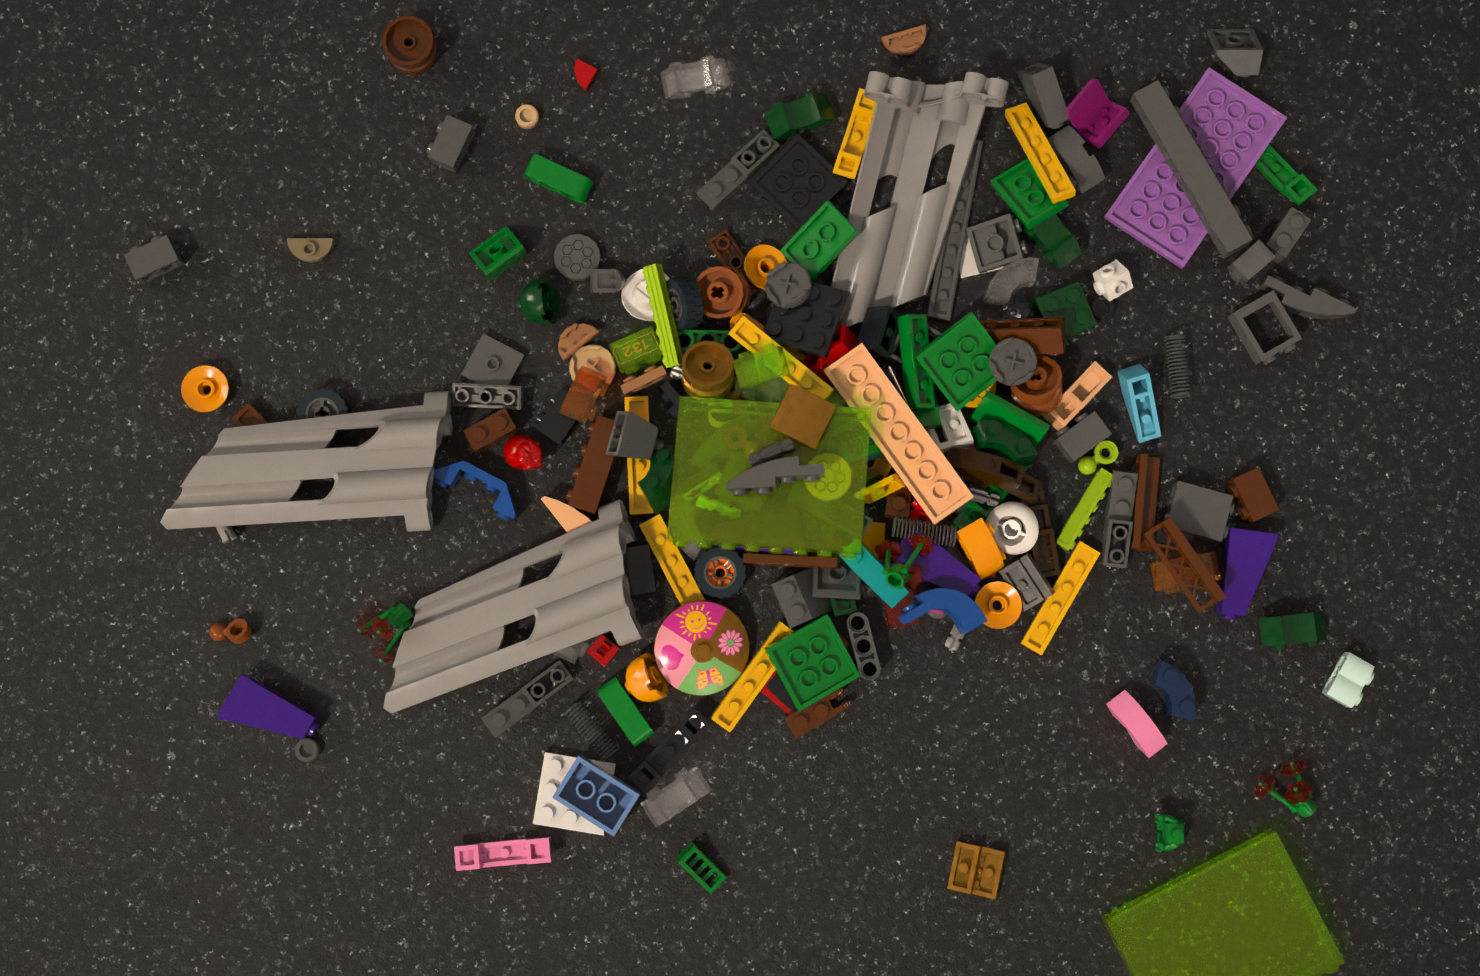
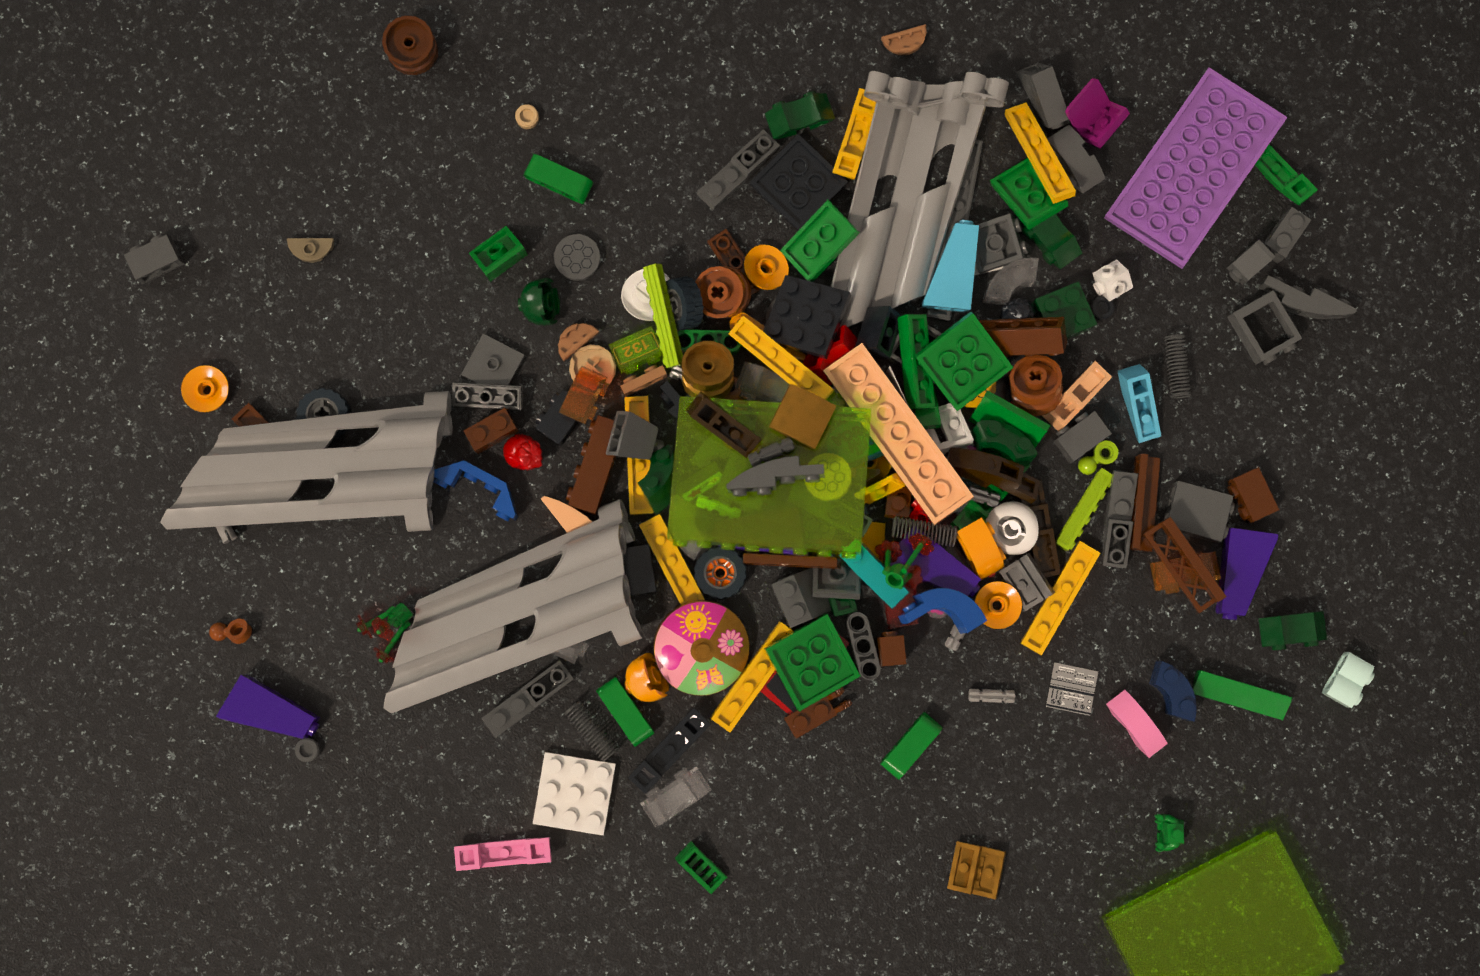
dark grey brick [427,115,475,173] -> none
medium blue brick [552,754,641,837] -> none
red tile [574,58,598,91] -> none
red tile [587,634,620,667] -> none
flat silver plate [590,269,625,293] -> none
clear brick [660,56,729,99] -> none
clear neon green brick [732,343,791,389] -> none
dark grey tile [765,262,812,308] -> none
dark grey tile [989,338,1037,386] -> none
dark grey brick [1130,80,1253,259] -> none
dark grey slope [1207,29,1263,77] -> none
clear red plant [1254,760,1317,817] -> none
none -> dark brown slope [686,391,761,458]
none -> reddish brown brick [876,631,907,666]
none -> green beam [880,712,943,780]
none -> medium azure slope [922,220,979,313]
none -> light grey axle [968,689,1016,703]
none -> light grey sticker [1046,662,1098,716]
none -> green slope [1192,670,1292,720]

